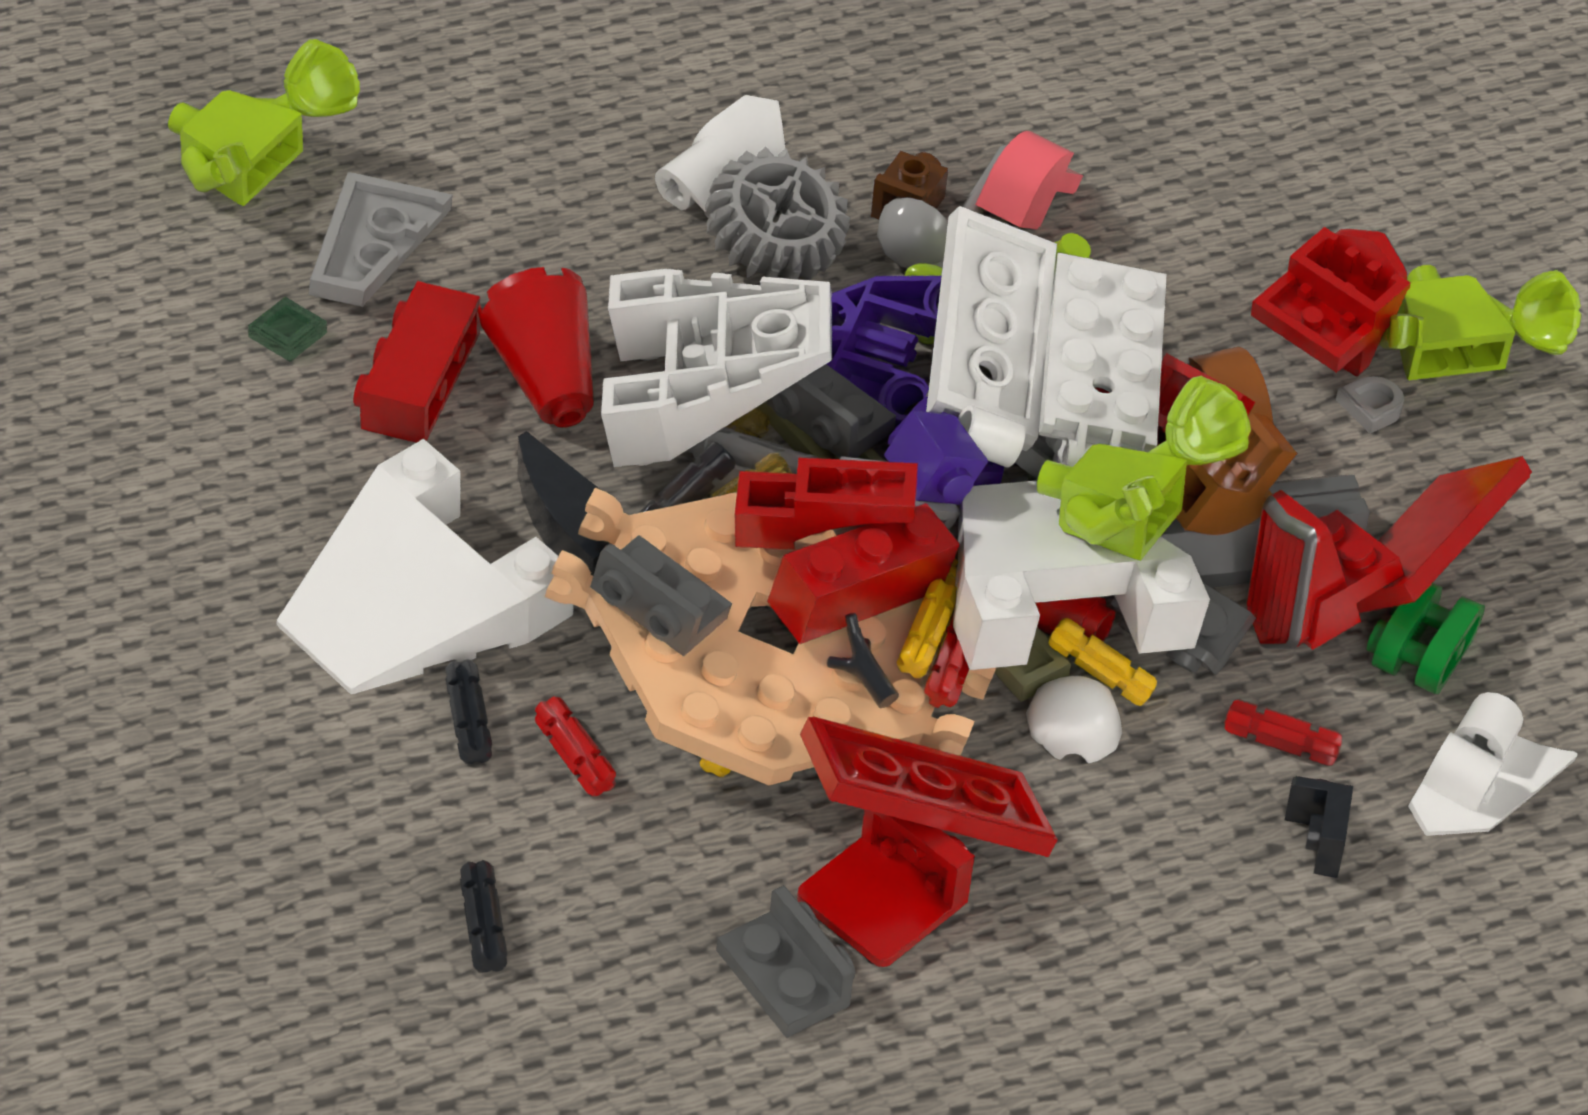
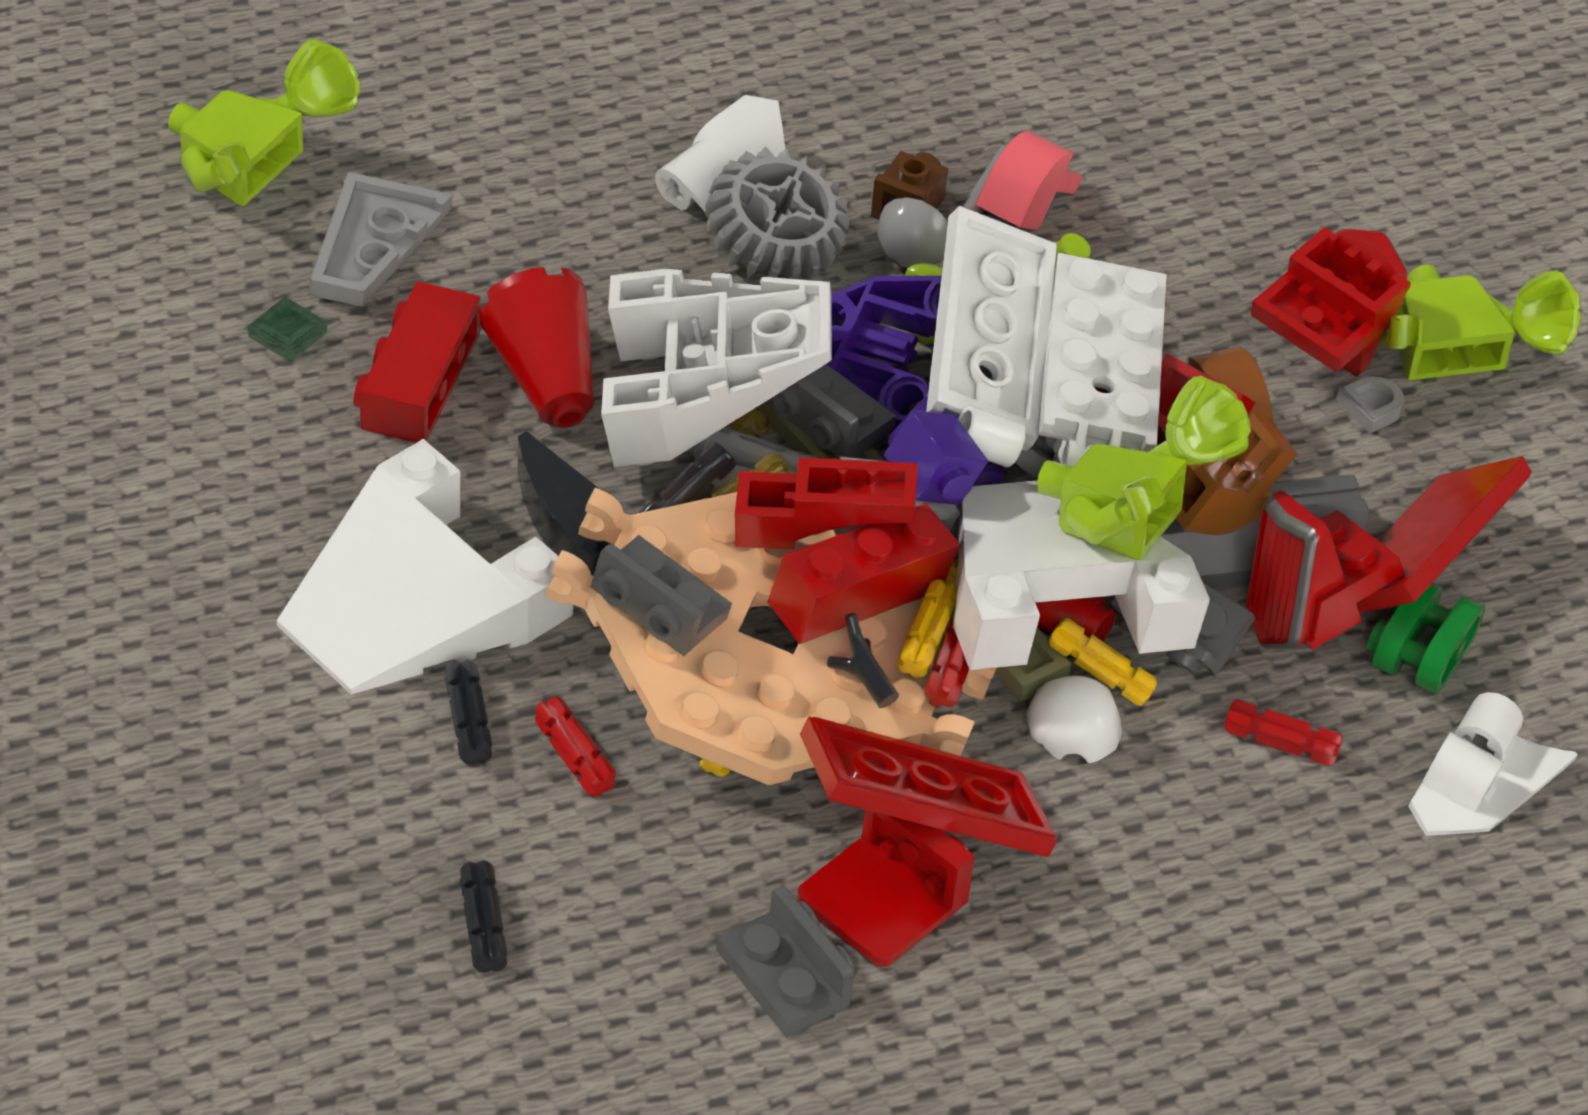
black bracket [1284,776,1354,878] -> none

